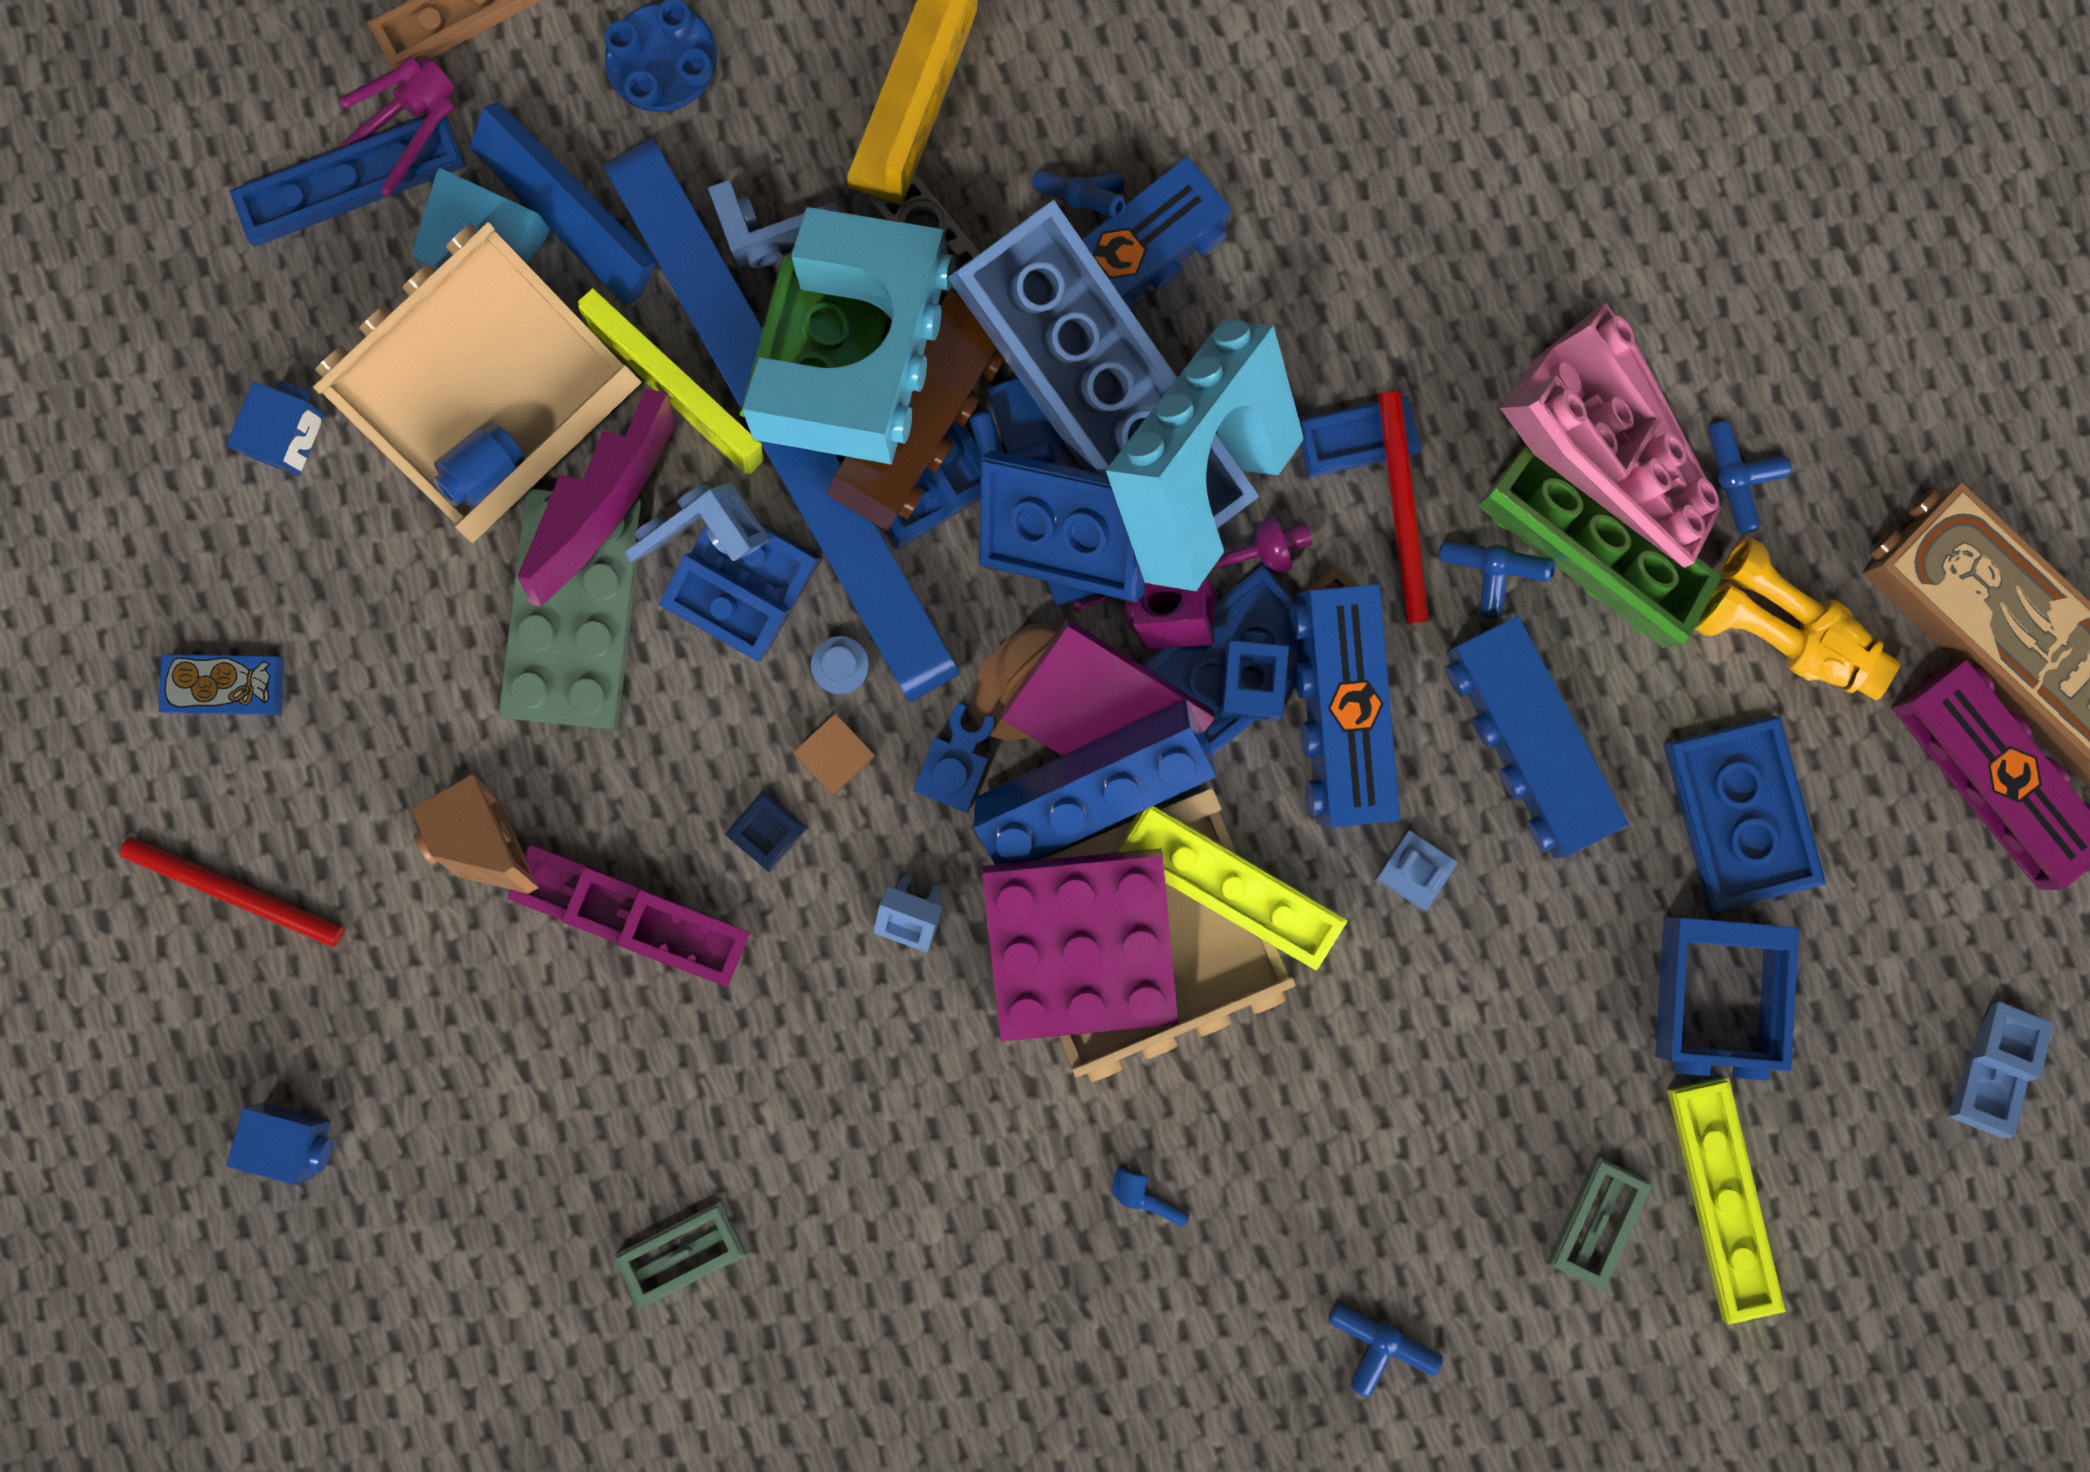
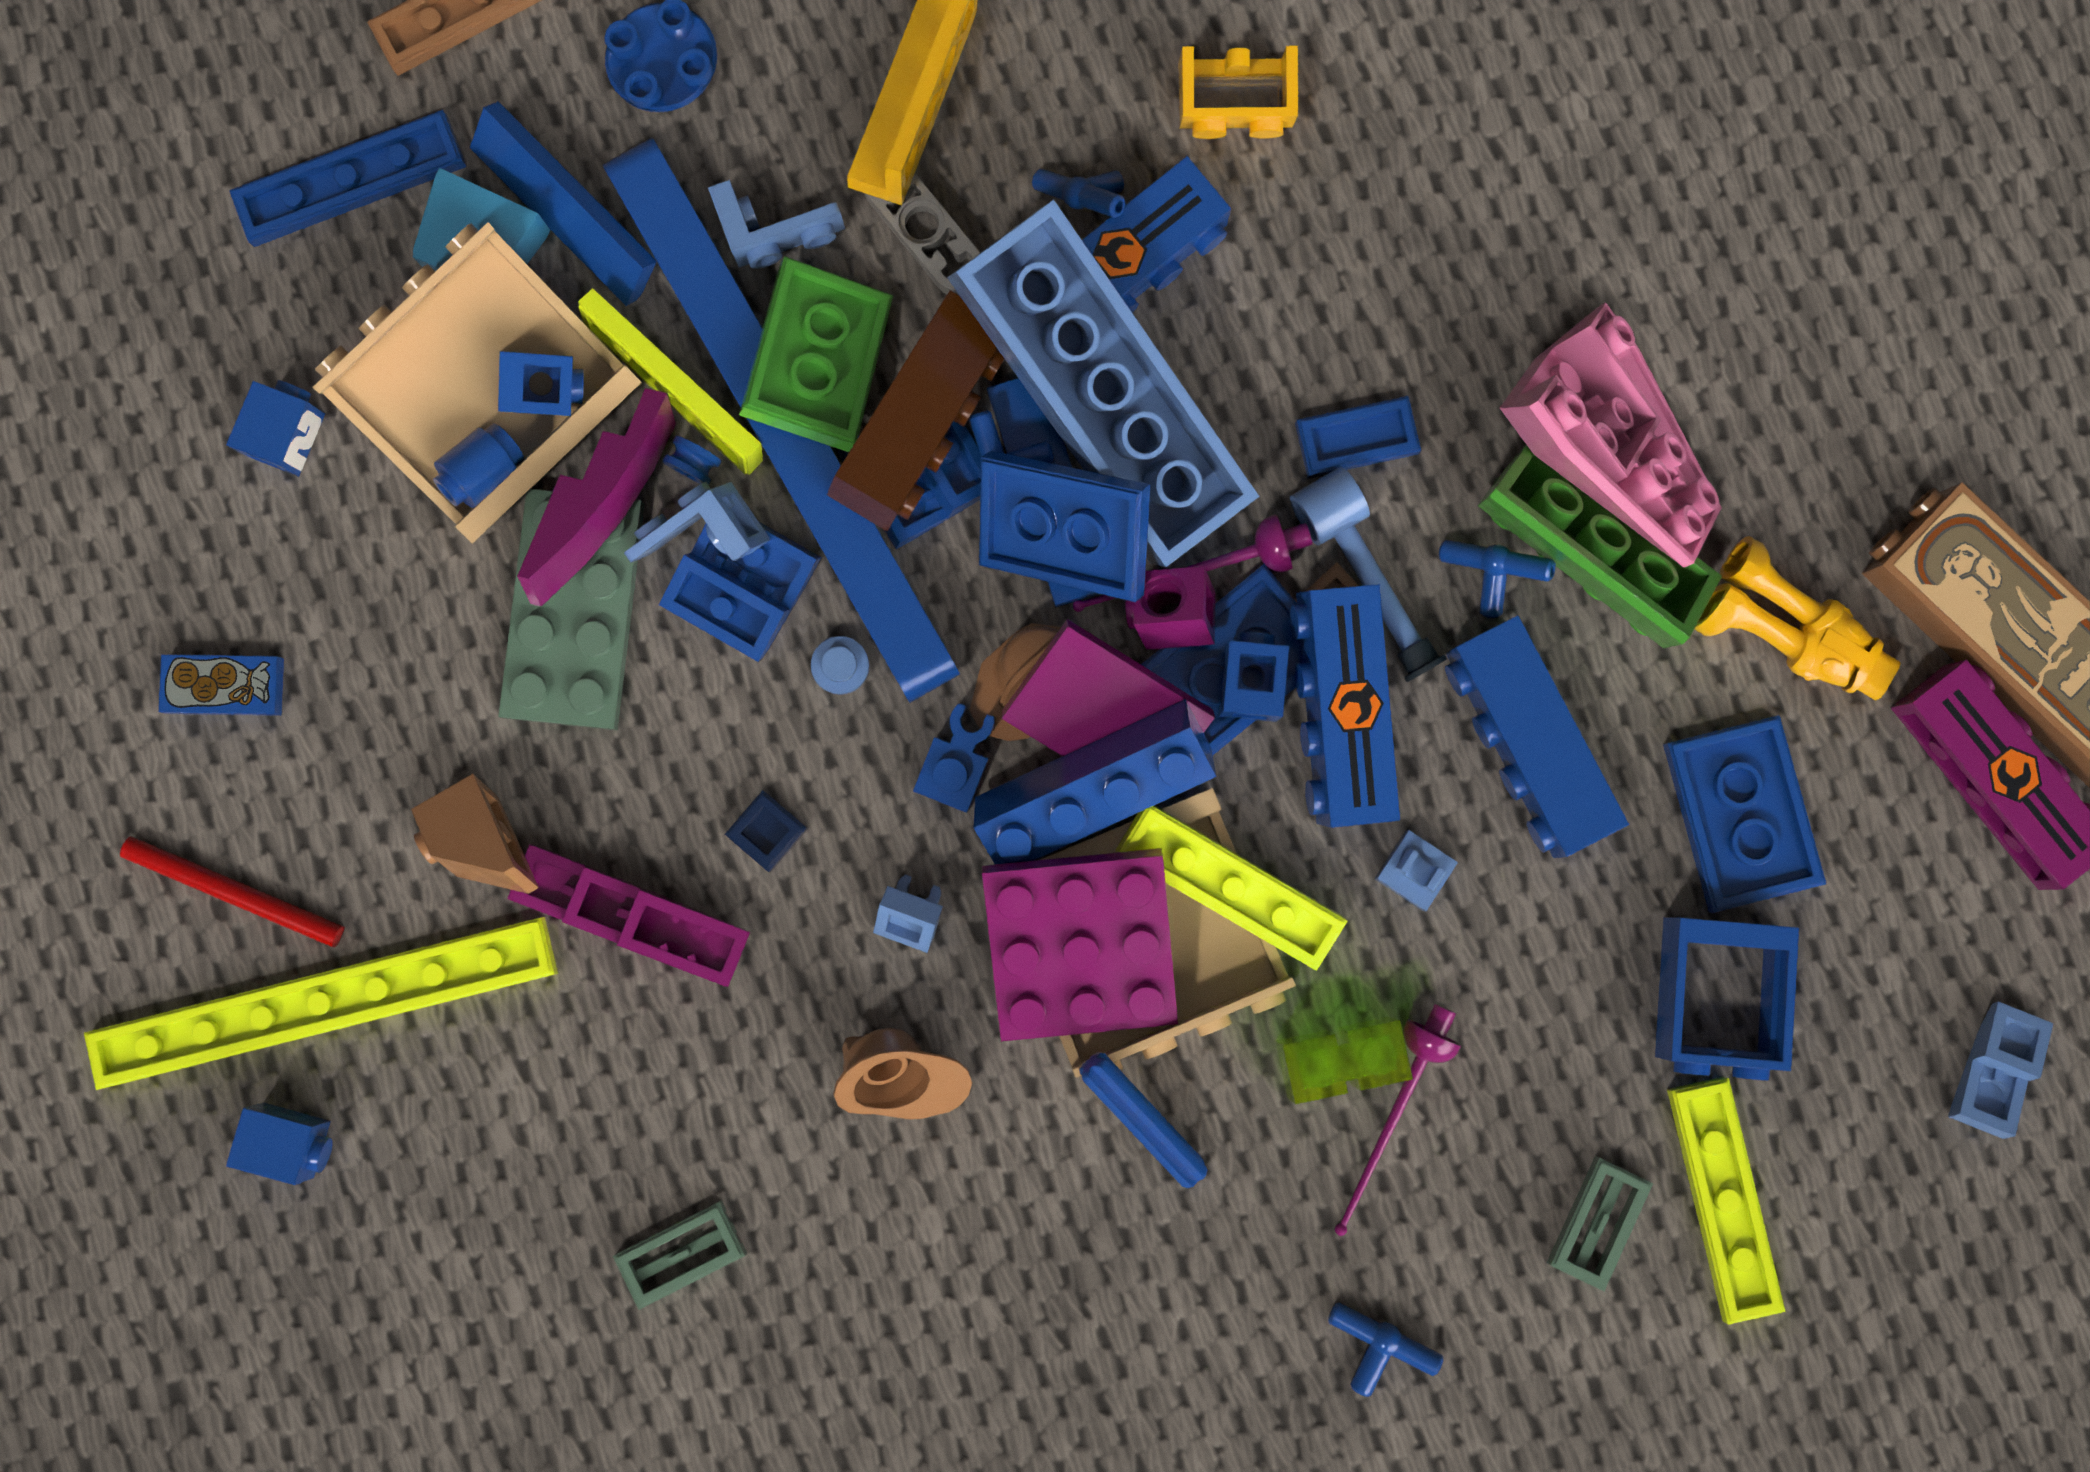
magenta plant [339,56,455,196] -> none
medium azure arch [742,207,955,464] -> none
medium nougat tile [793,713,876,796] -> none
medium azure arch [1106,320,1304,591] -> none
blue hand [1112,1168,1189,1227] -> none
red bar [1377,390,1430,624] -> none
blue piece [1707,420,1792,534] -> none
none -> neon yellow tile [84,917,558,1090]
none -> blue brick [498,351,584,416]
none -> blue bush [662,436,722,485]
none -> medium nougat piece [833,1028,972,1119]
none -> blue axle [1079,1052,1208,1188]
none -> yellow window [1178,46,1298,139]
none -> clear neon green piece [1275,1017,1413,1105]
none -> medium blue piece [1290,467,1447,682]
none -> magenta sword [1335,1003,1462,1236]

